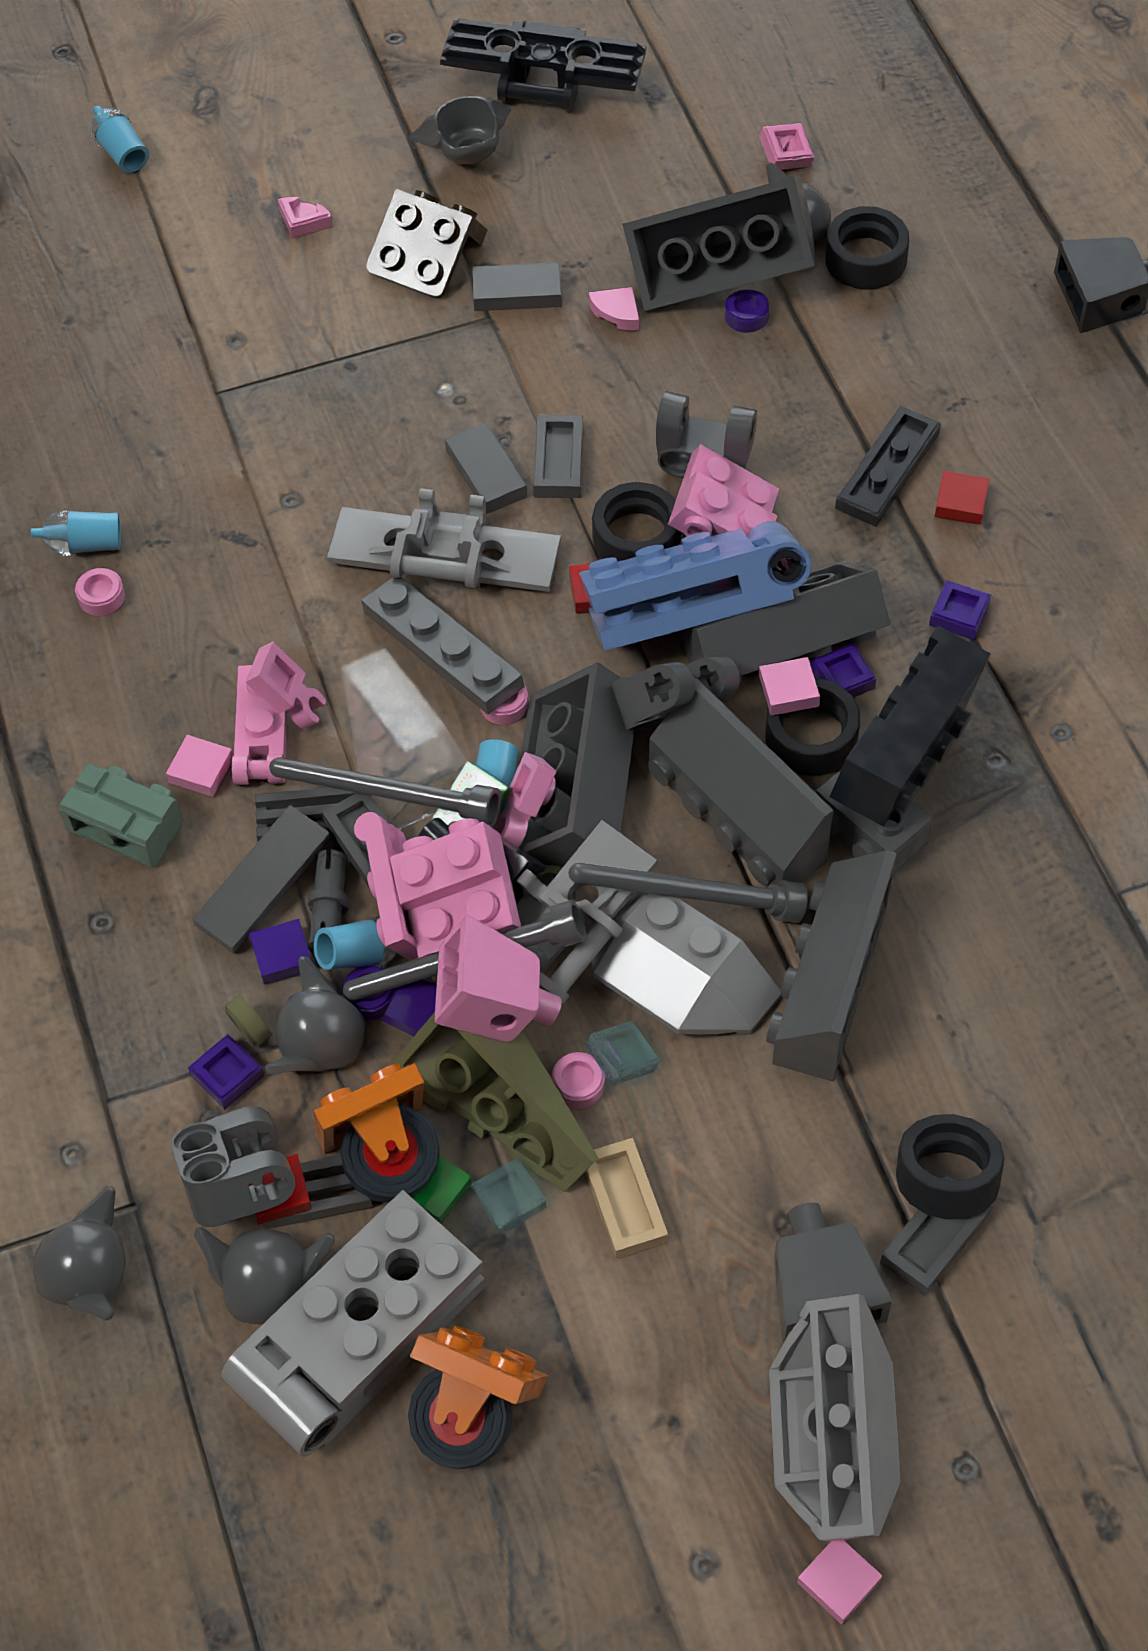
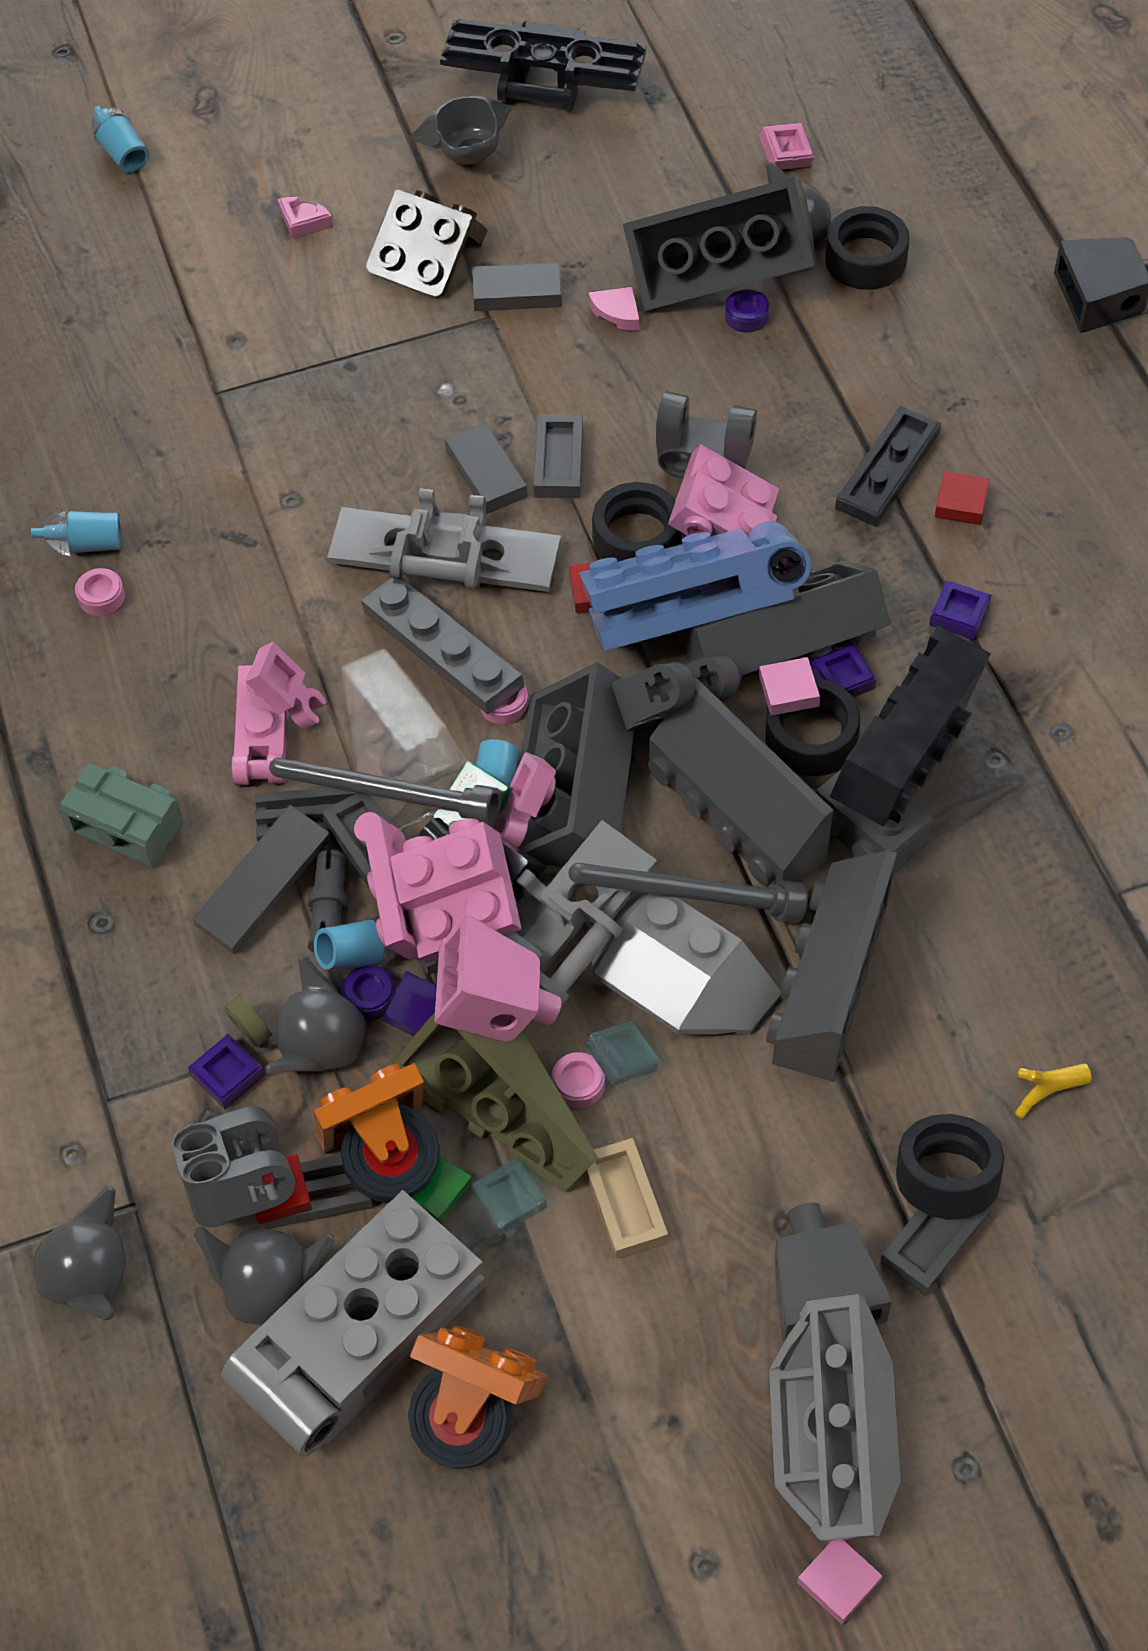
bright pink tile [166,735,233,797] -> none
dark purple tile [249,919,312,985] -> none
dark grey piece [343,900,586,1001] -> none
none -> yellow bar [1015,1063,1092,1119]

